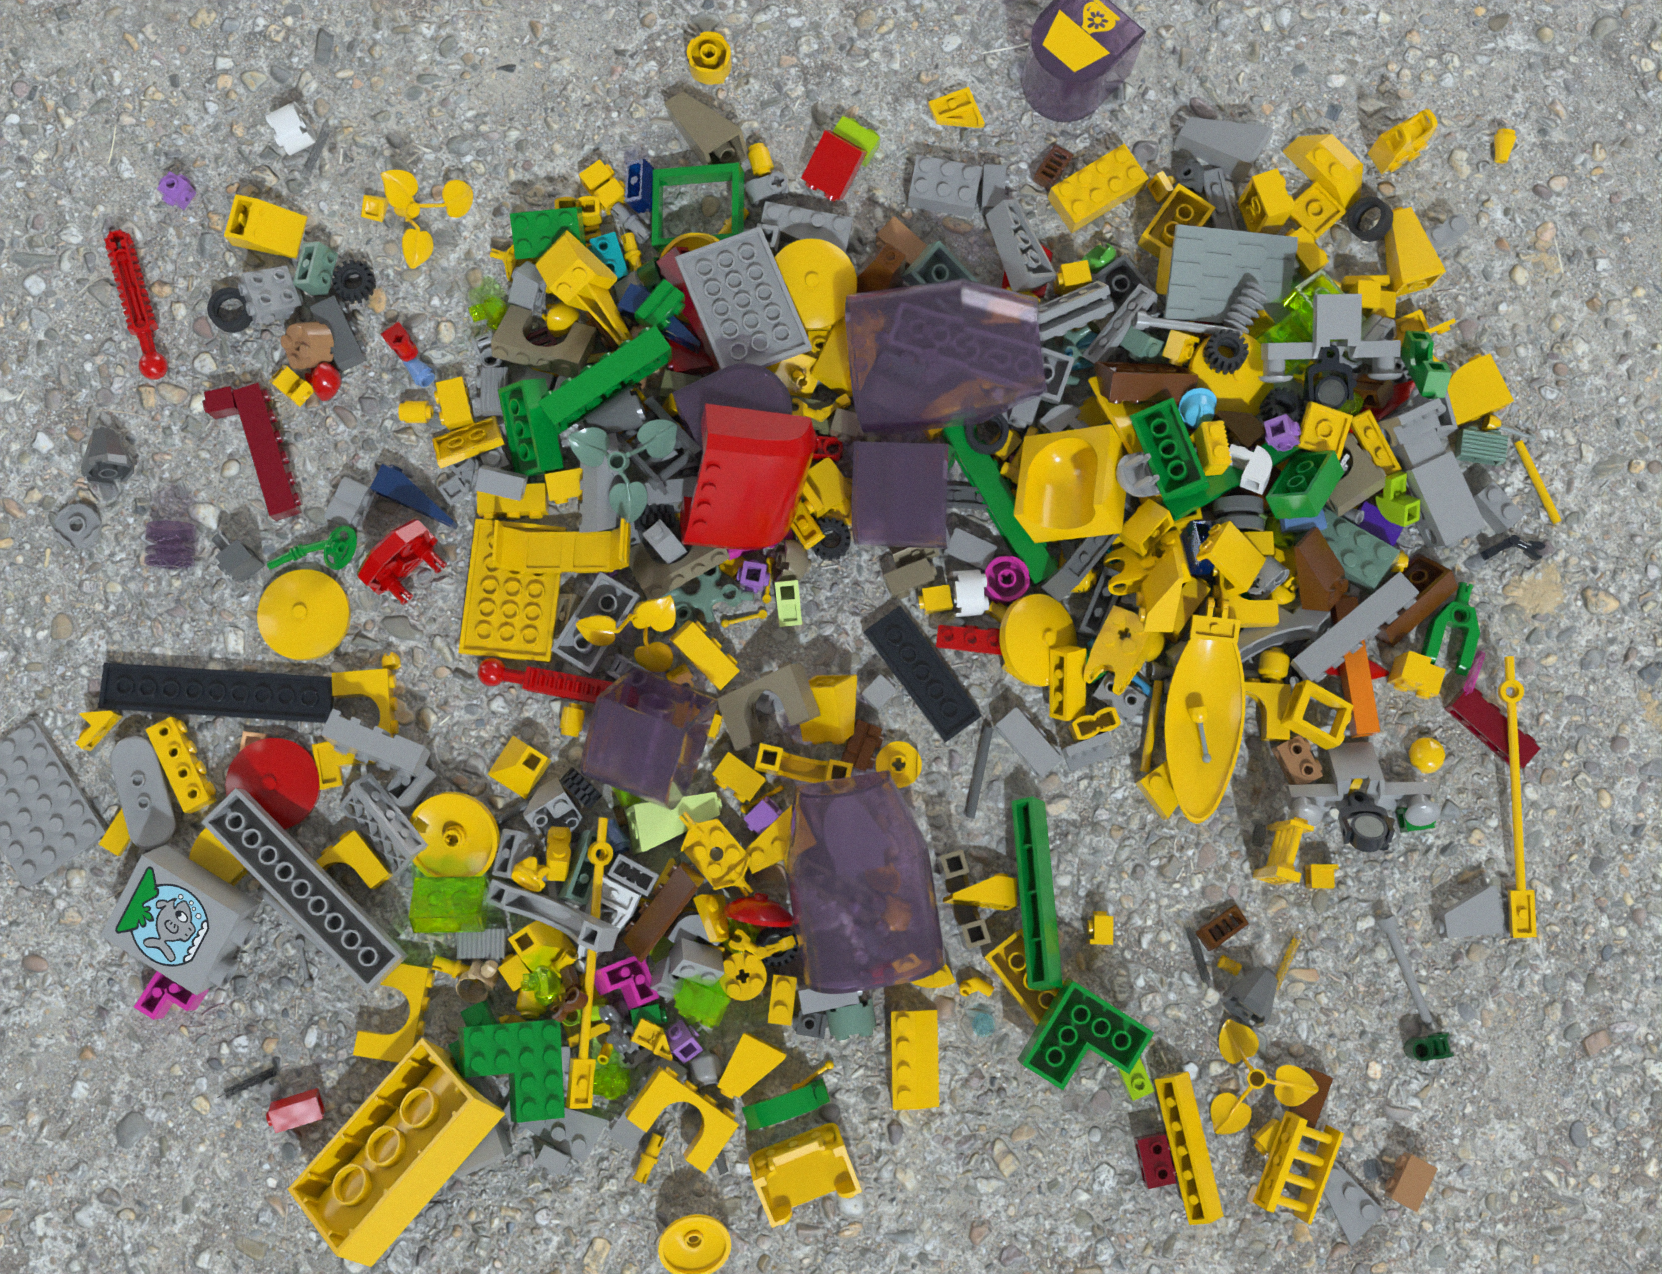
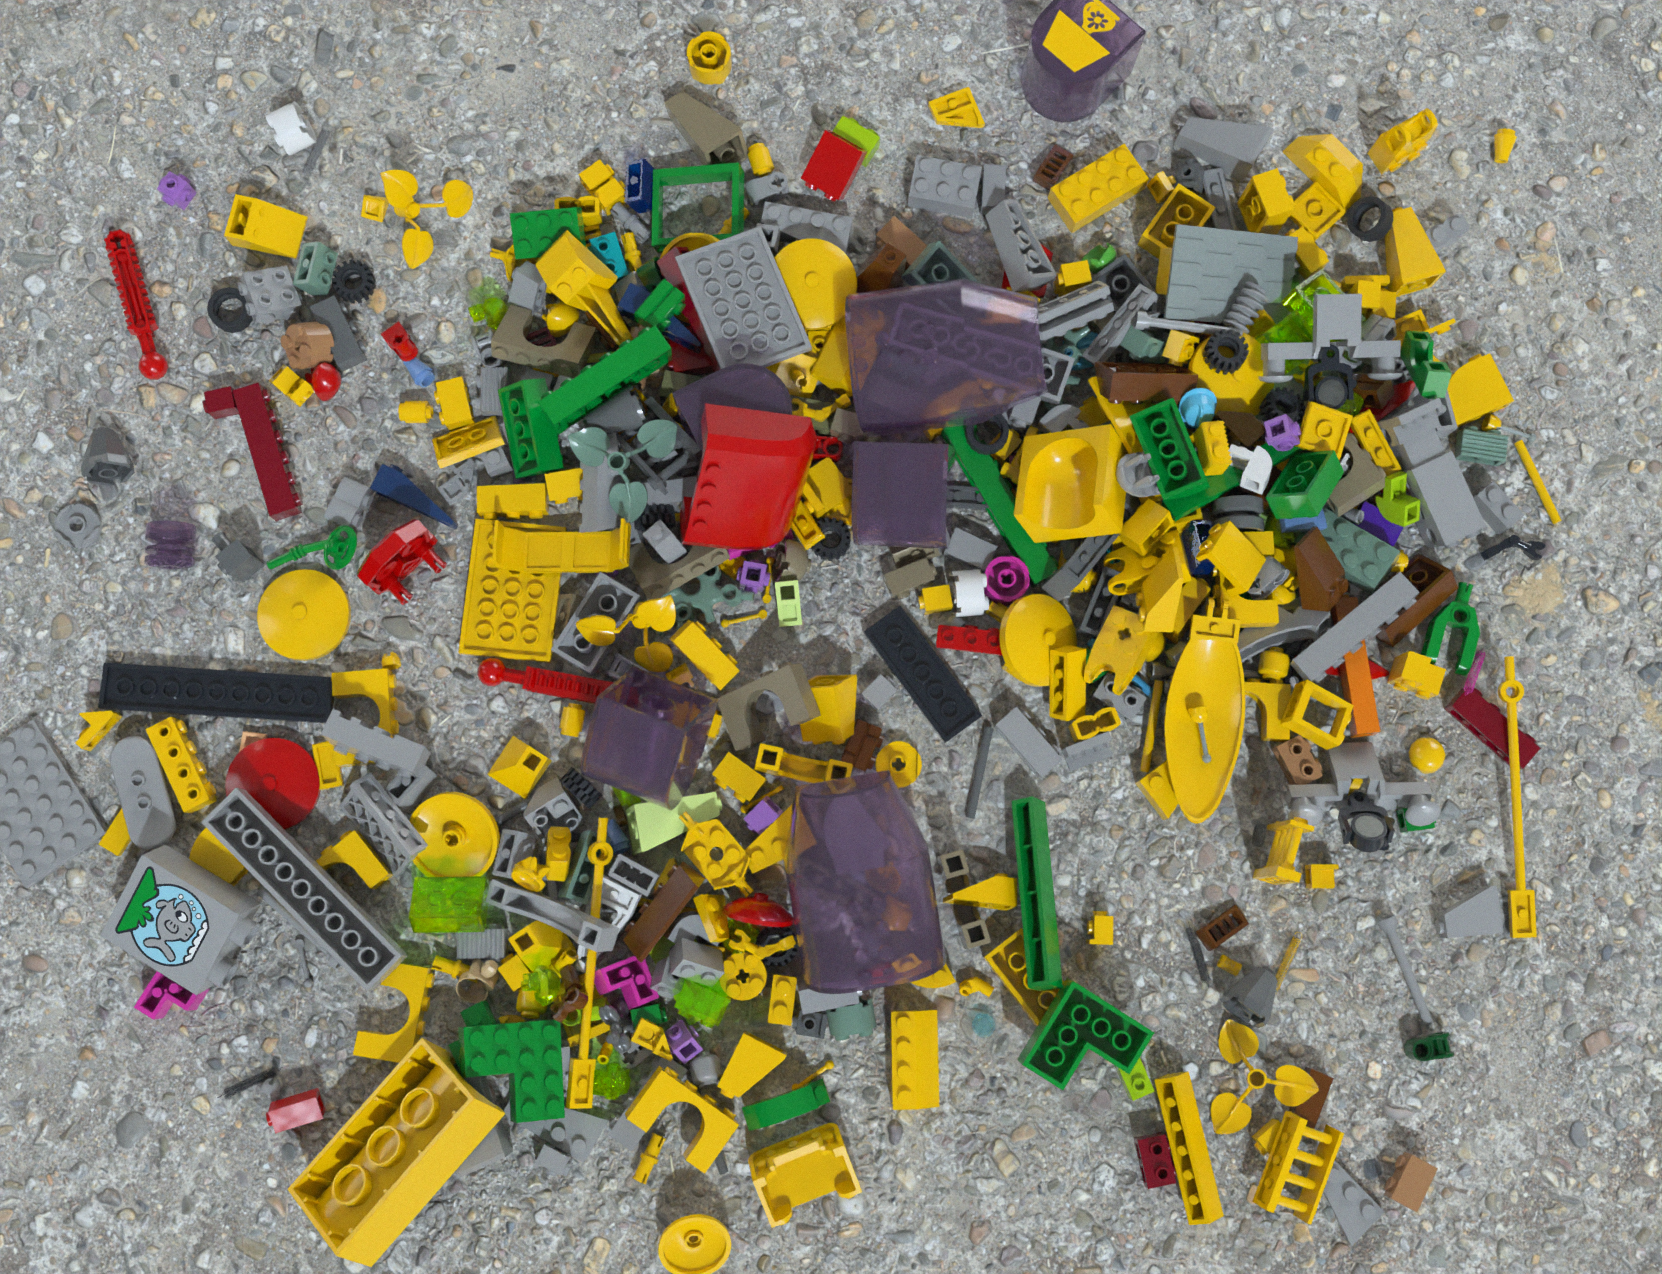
light grey brick [473,465,528,501] -> none

